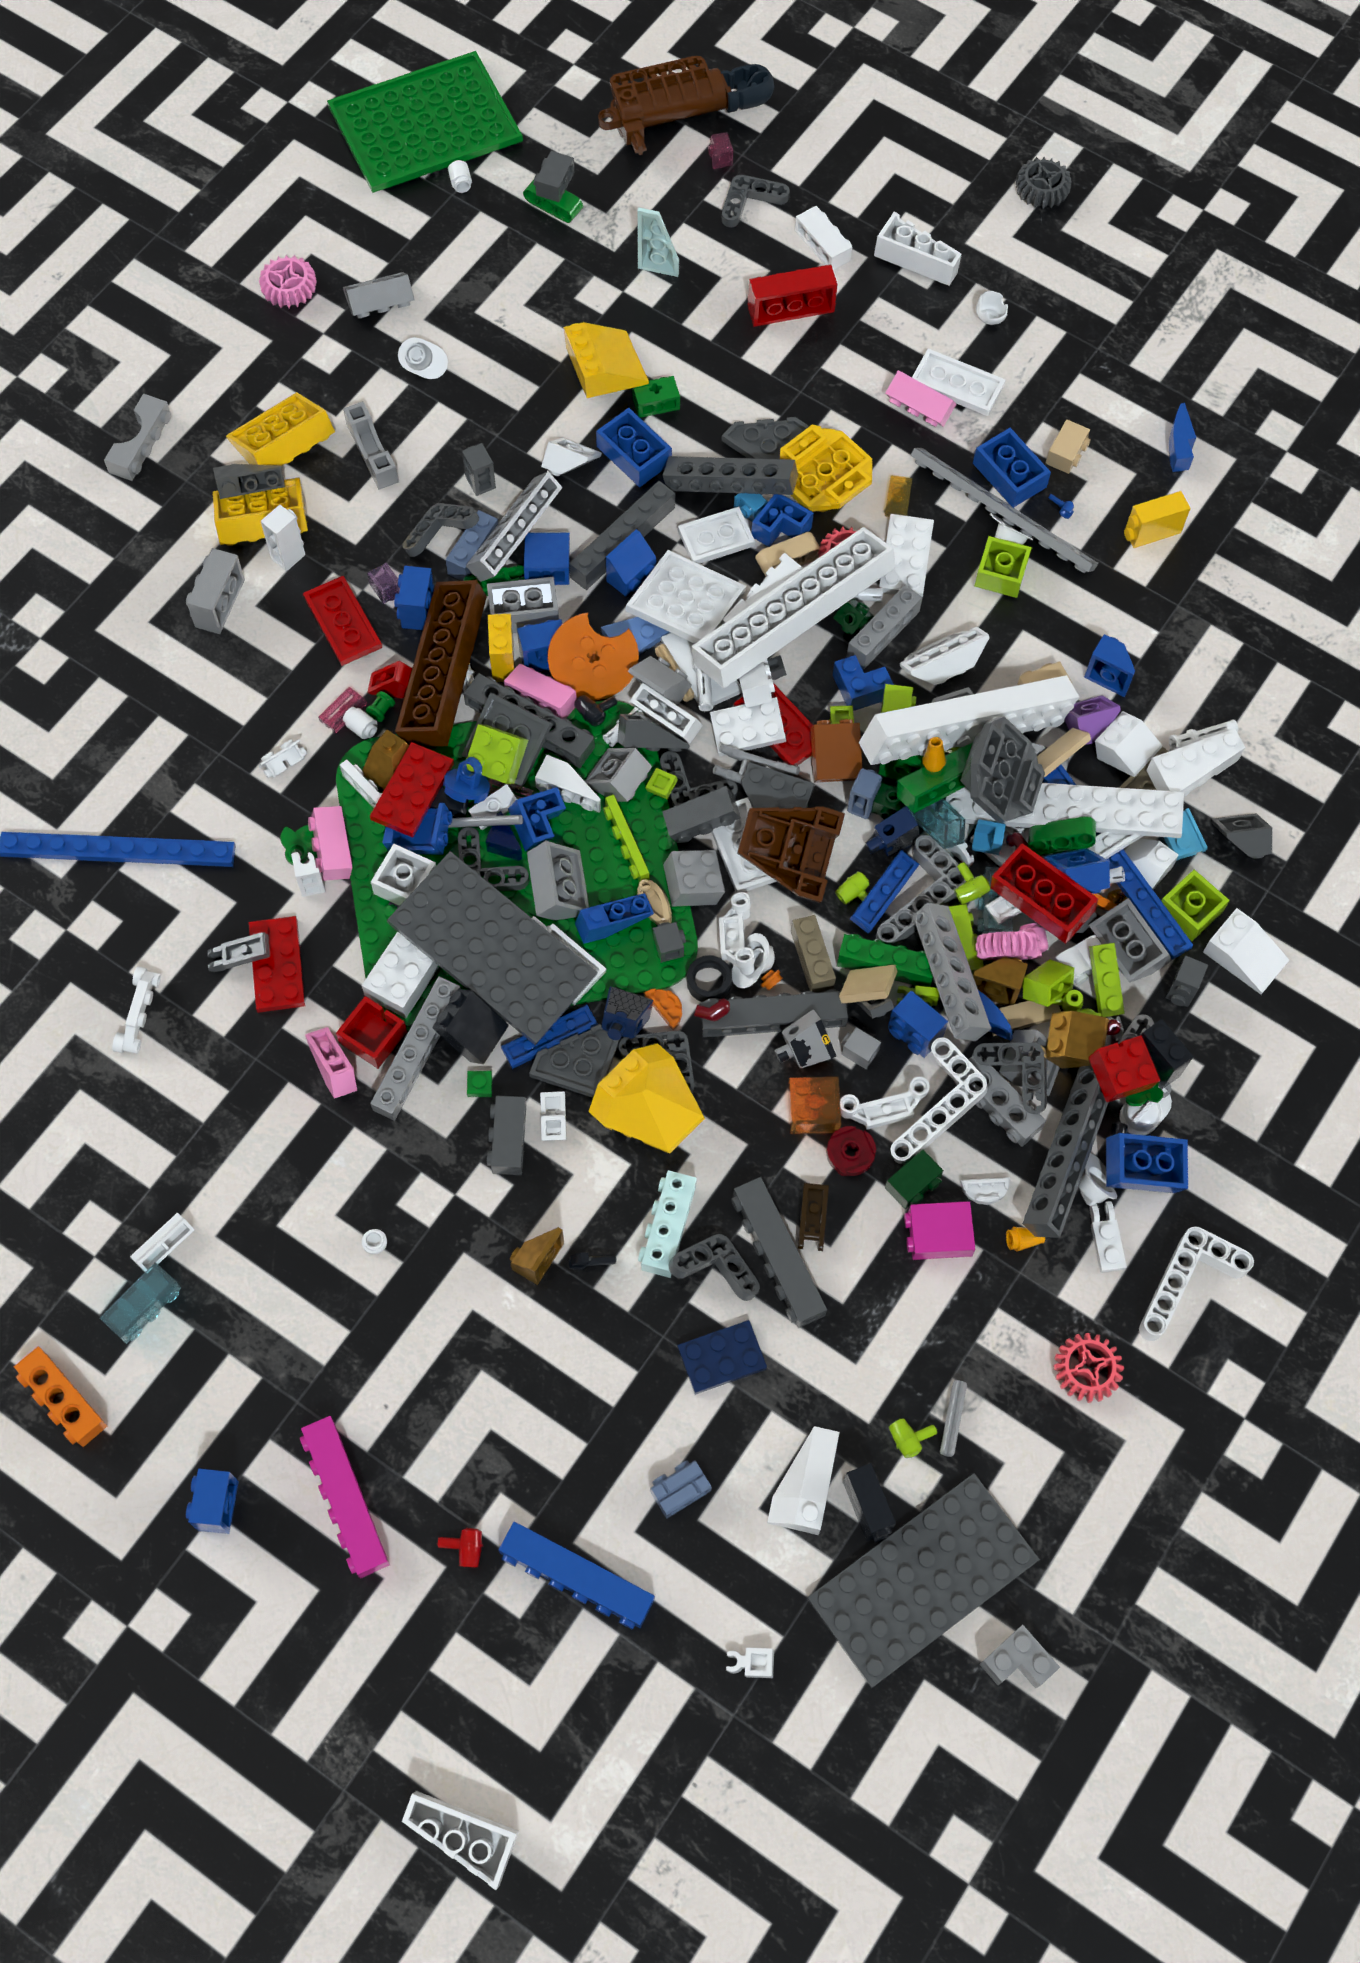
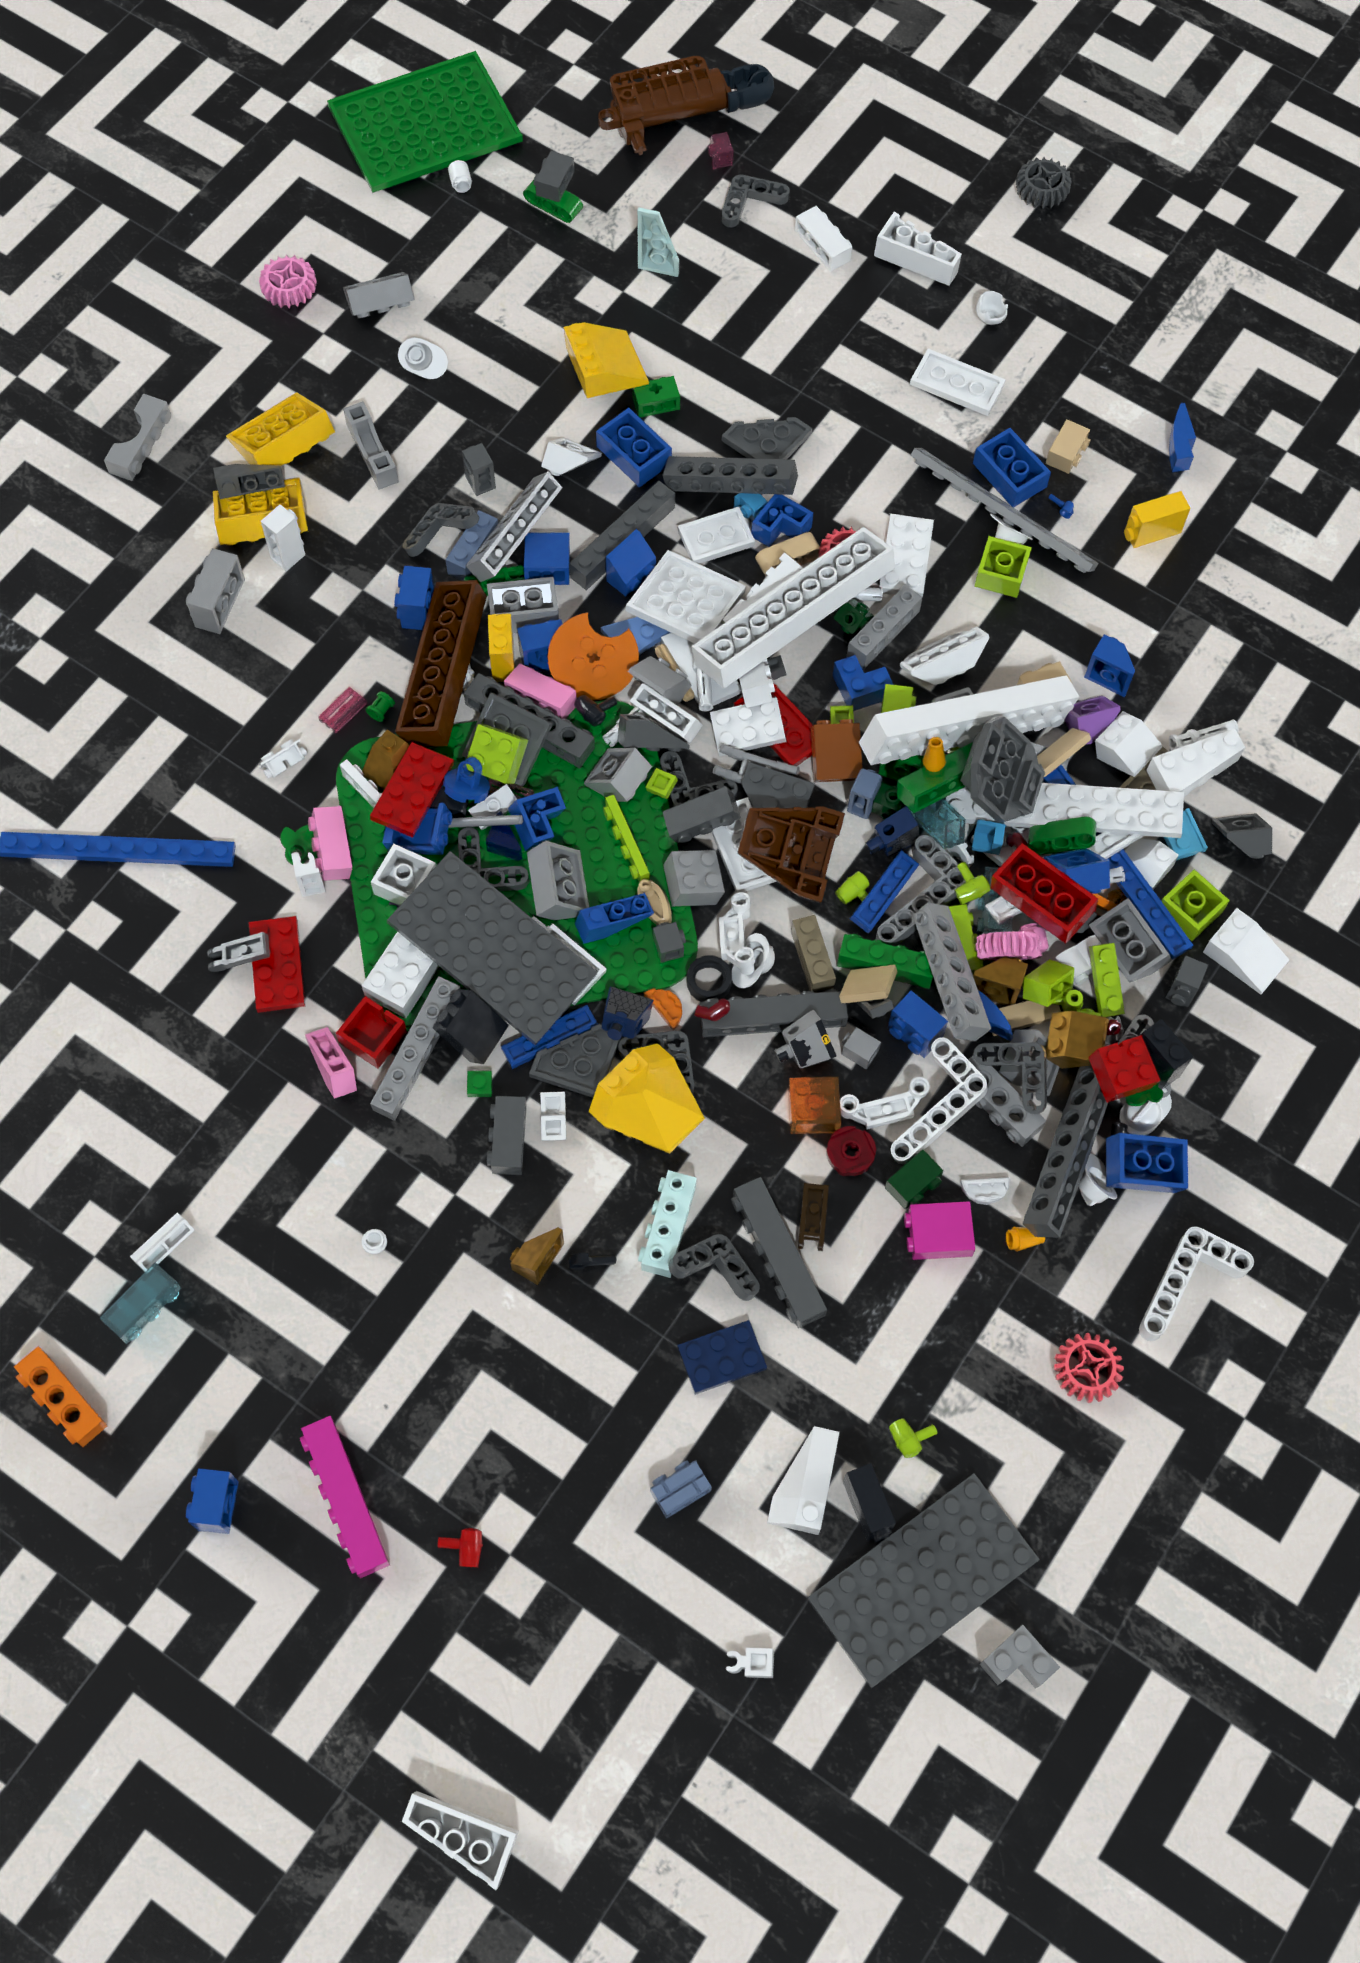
white plate [112,966,161,1054] -> none
red plate [303,576,382,666] -> none
white brick [343,707,377,739] -> none
clear purple brick [367,563,400,604] -> none
red slope [367,661,413,698] -> none
blue brick [499,1522,655,1629] -> none
white slope [535,755,601,813] -> none
red brick [748,264,838,327] -> none
orange plate [761,969,783,991] -> none
yellow piece [780,424,872,512] -> none
bright pink brick [885,370,956,427] -> none
clear yellow plate [885,475,912,517] -> none
lime plate [896,986,939,1007] -> none
light grey axle [940,1380,967,1457] -> none
white hinge [1089,1201,1127,1273] -> none

